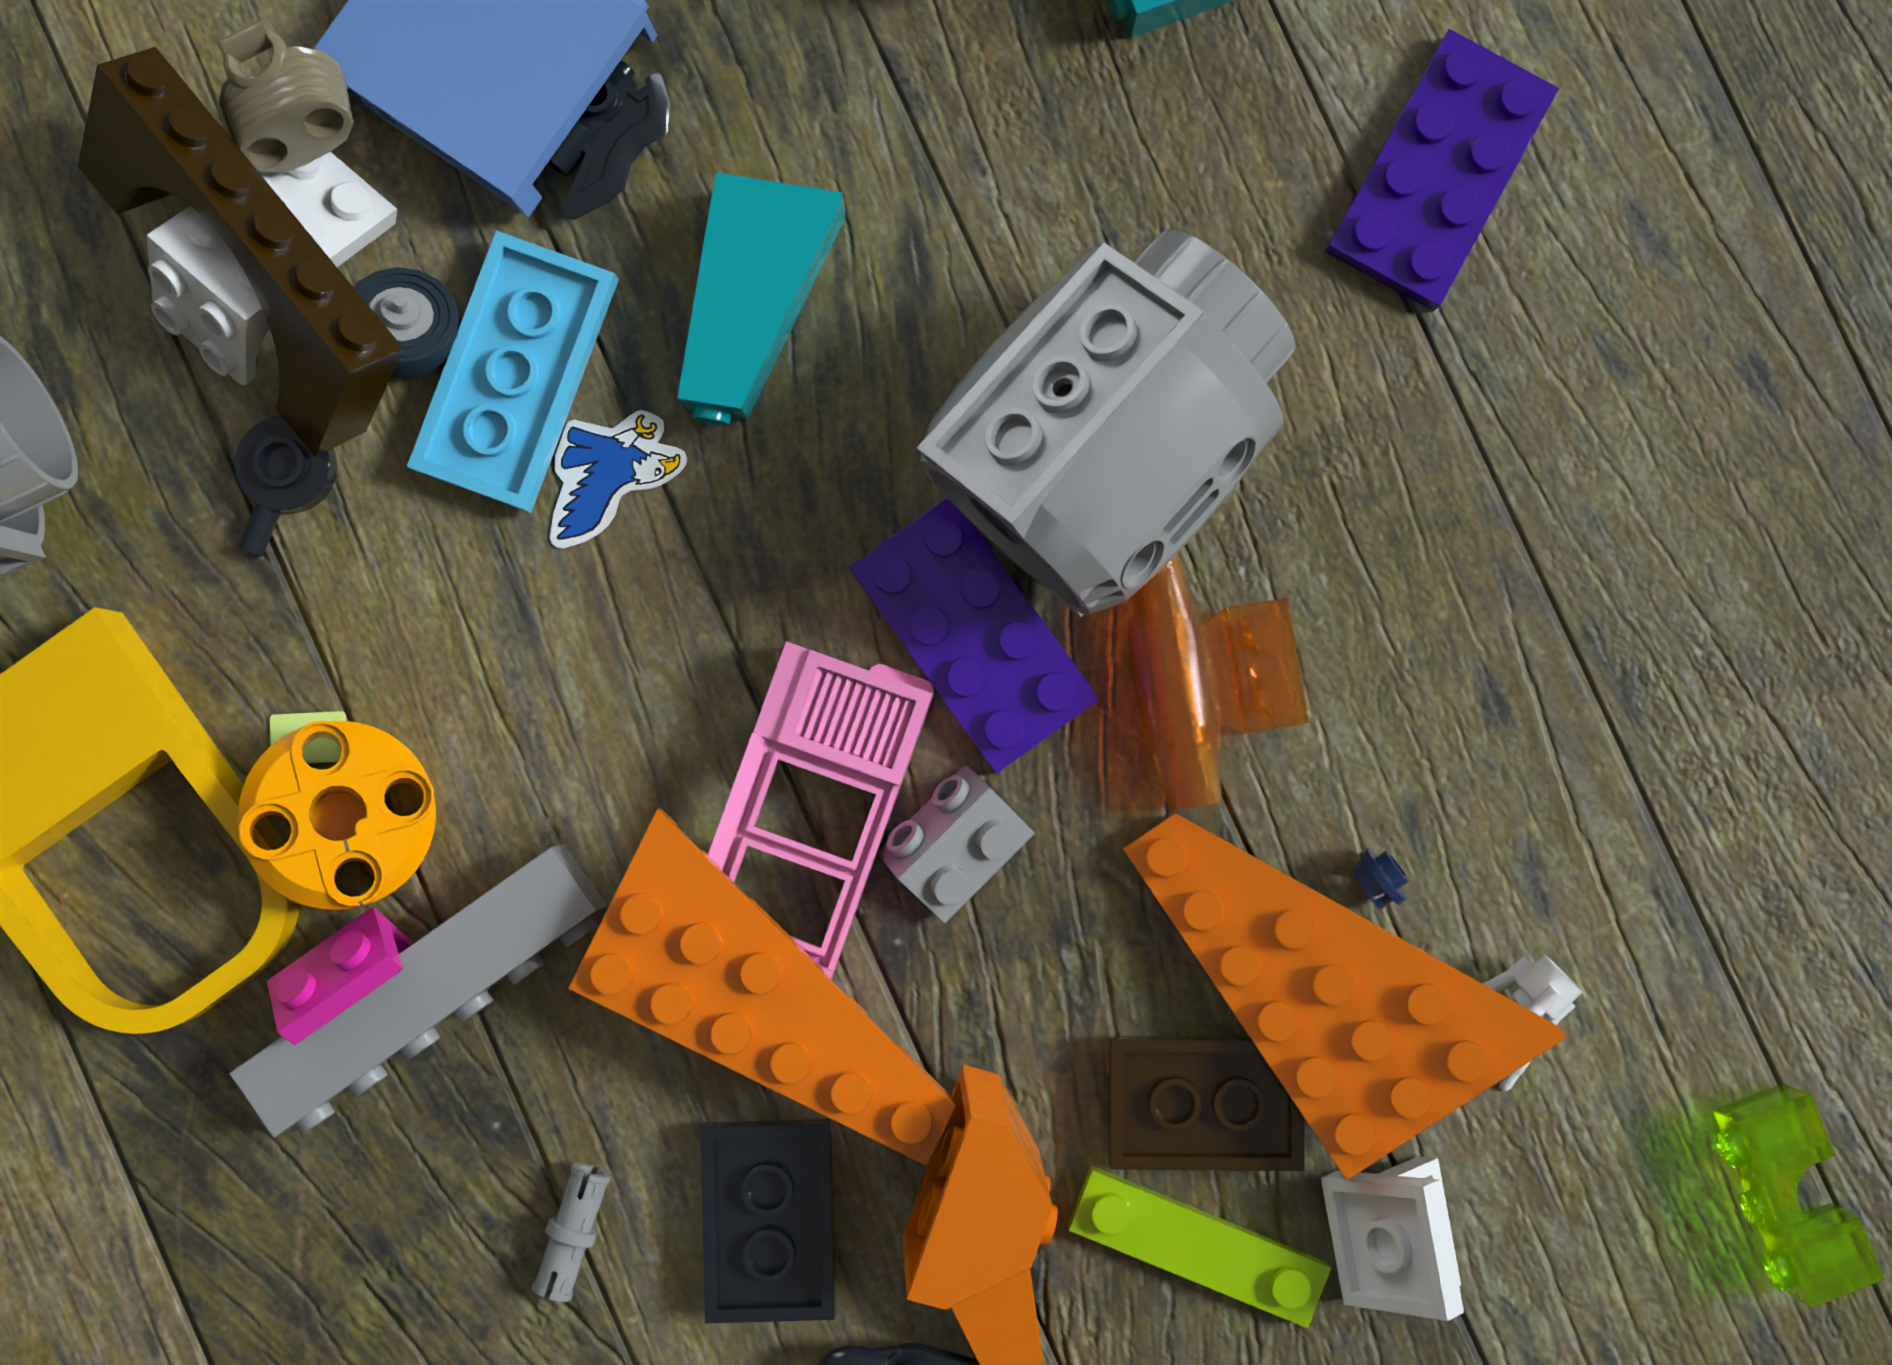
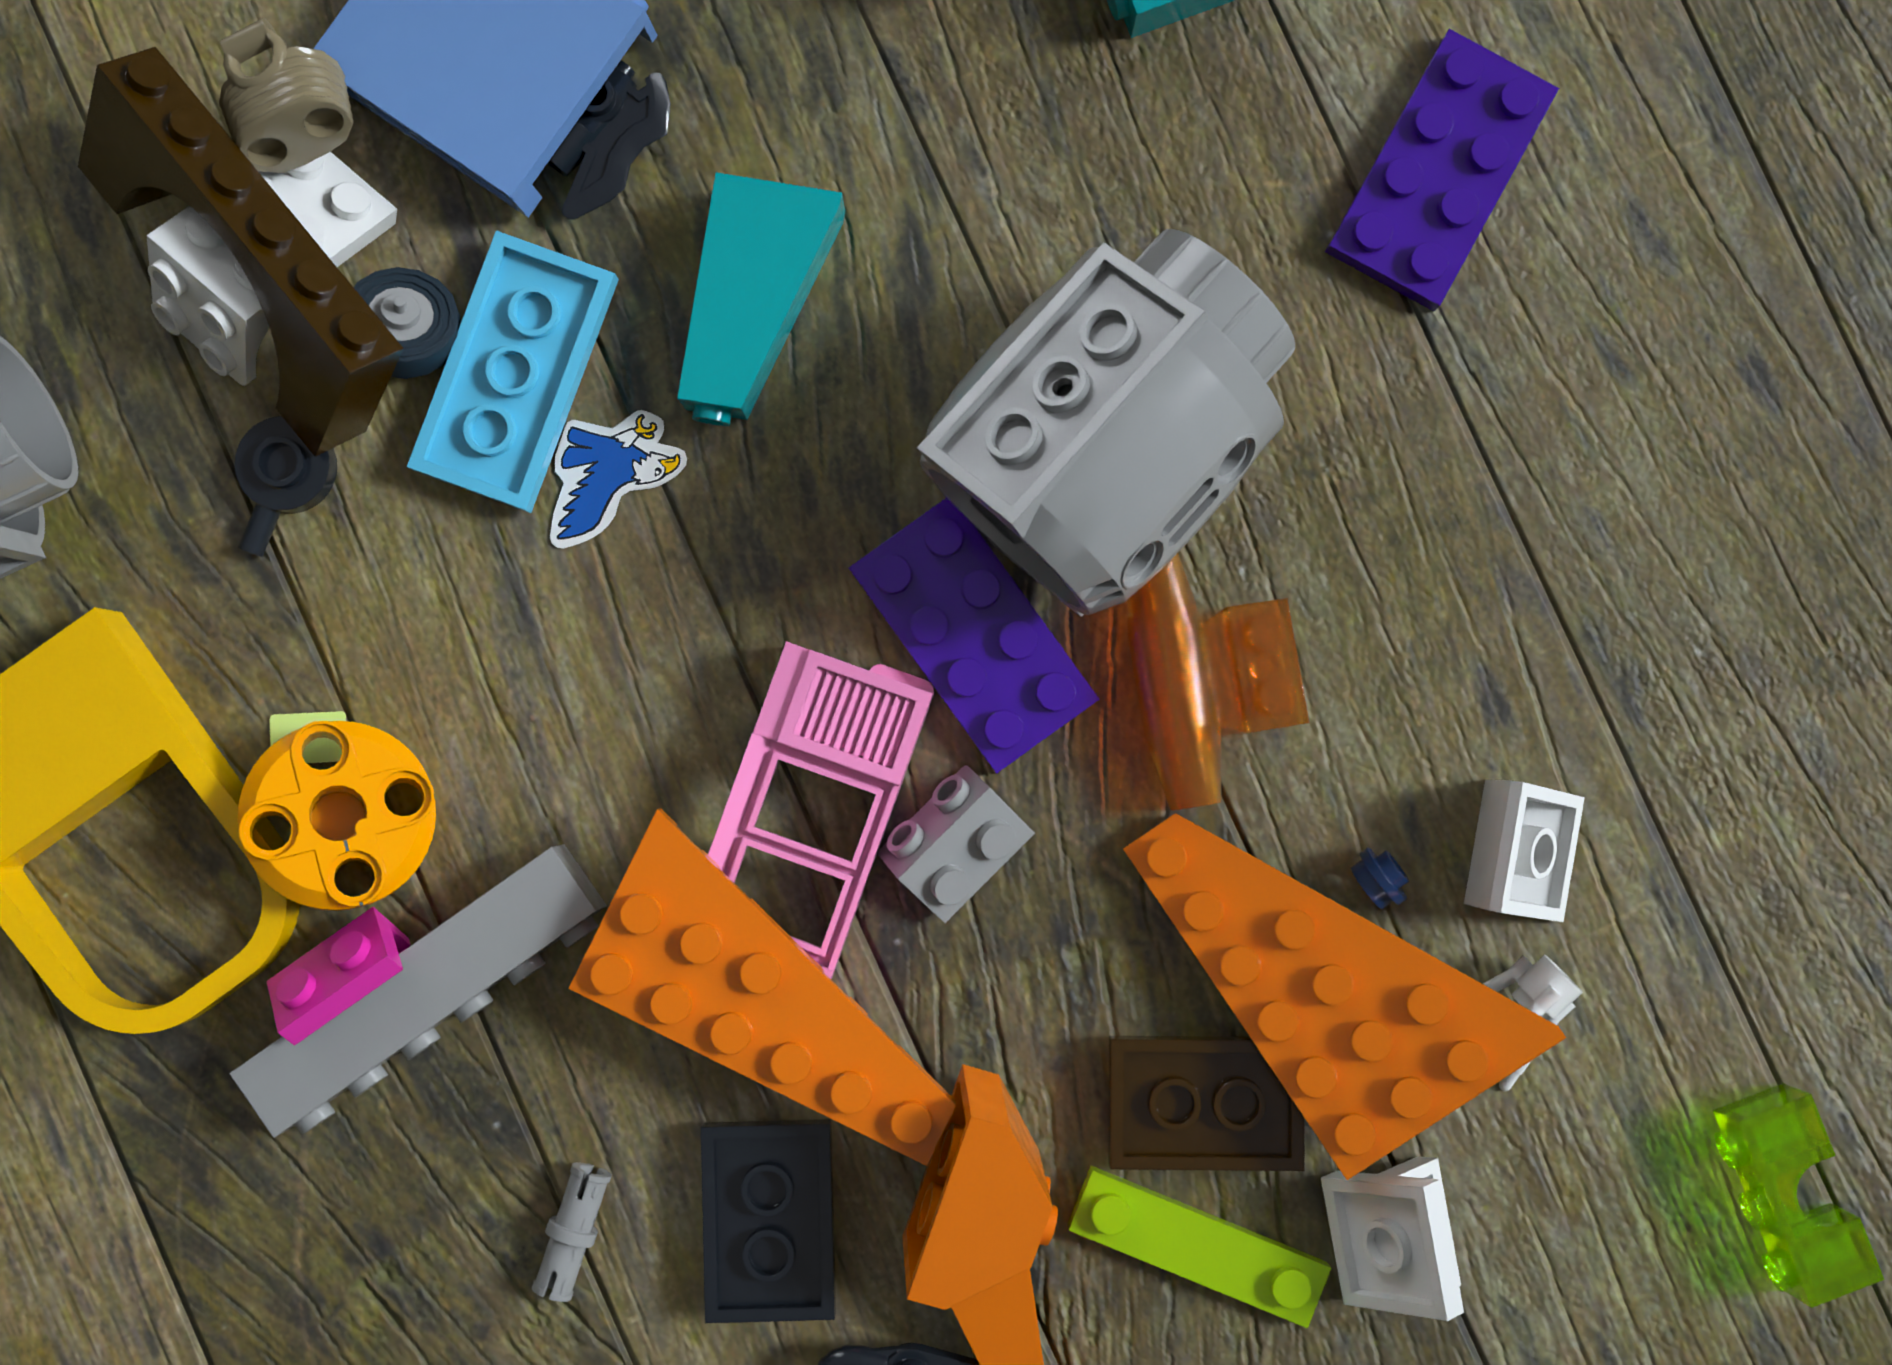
none -> white slope [1464,780,1585,922]

